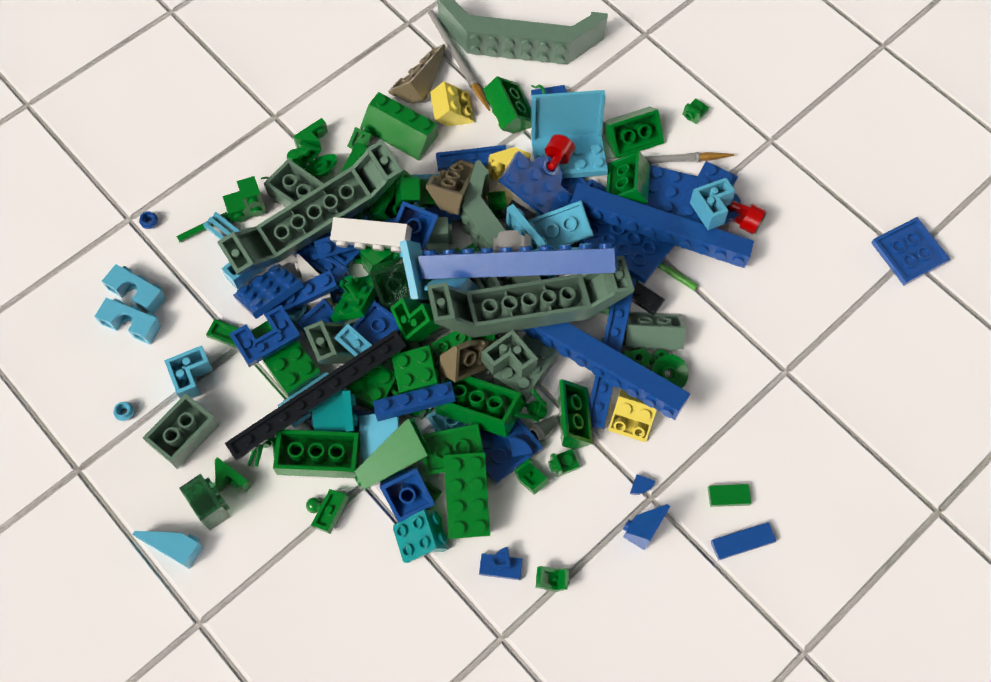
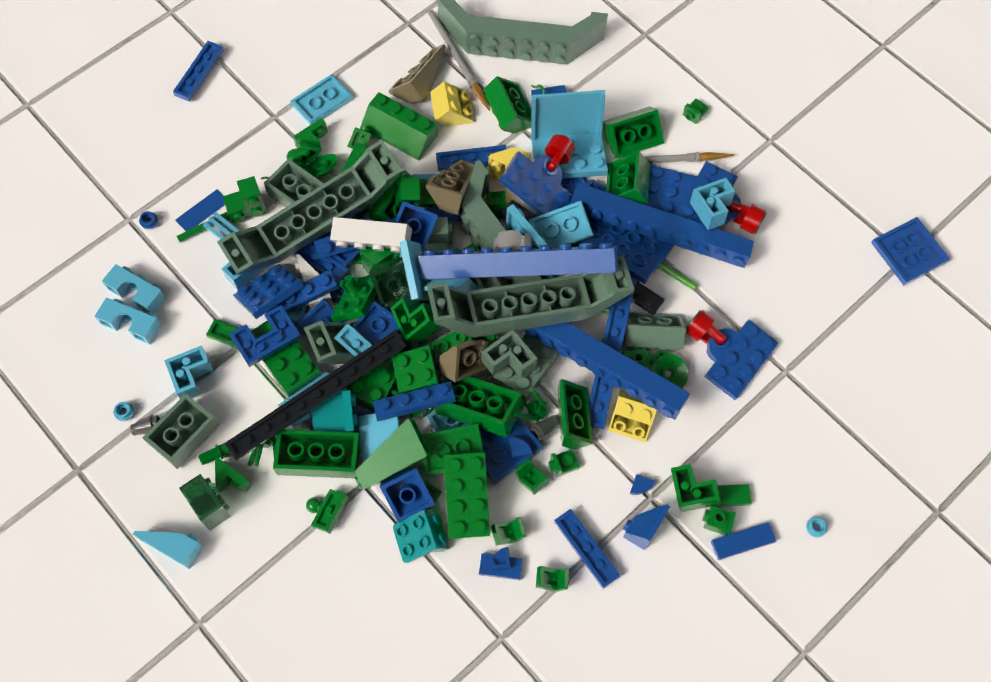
none -> dark grey cone [130,414,161,436]
none -> blue plate [173,41,224,102]
none -> blue sticker [175,189,225,231]
none -> green axle [198,443,230,465]
none -> medium azure tile [290,74,353,125]
none -> green bracket [491,517,526,546]
none -> blue plate [554,509,620,589]
none -> green brick [671,464,722,512]
none -> blue plate [686,310,779,401]
none -> green brick [702,506,736,536]
none -> medium azure plate [806,517,827,538]

